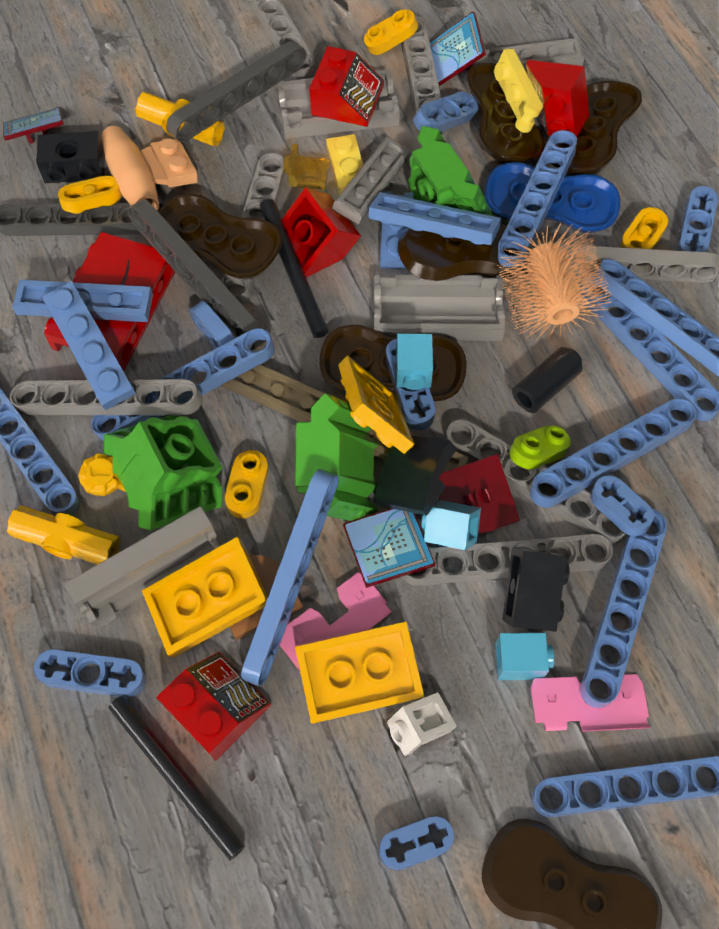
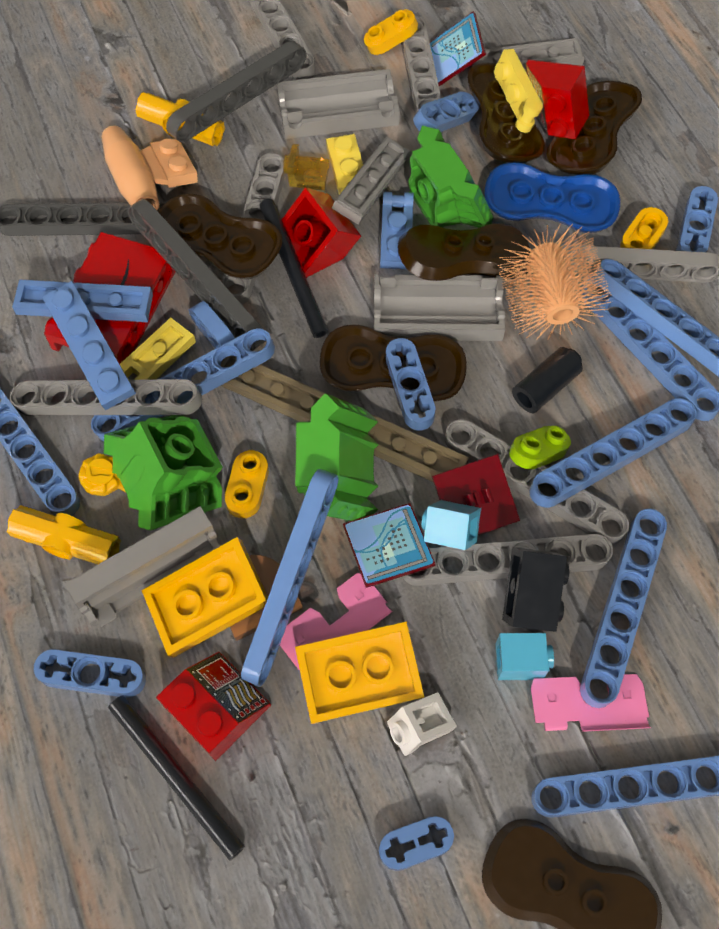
piece [3,108,64,144] -> none
black brick [36,131,105,184] -> none
yellow plate [58,176,122,214] -> none
red slope [309,46,384,127] -> none
yellow plate [338,355,414,454] -> none
medium blue plate [369,192,501,245] -> none
black slope [374,435,457,516] -> none
medium azure brick [396,334,433,390] -> none
medium blue beam [497,130,577,268] -> none
medium blue beam [591,475,654,536] -> none
none -> light yellow plate [120,318,196,380]

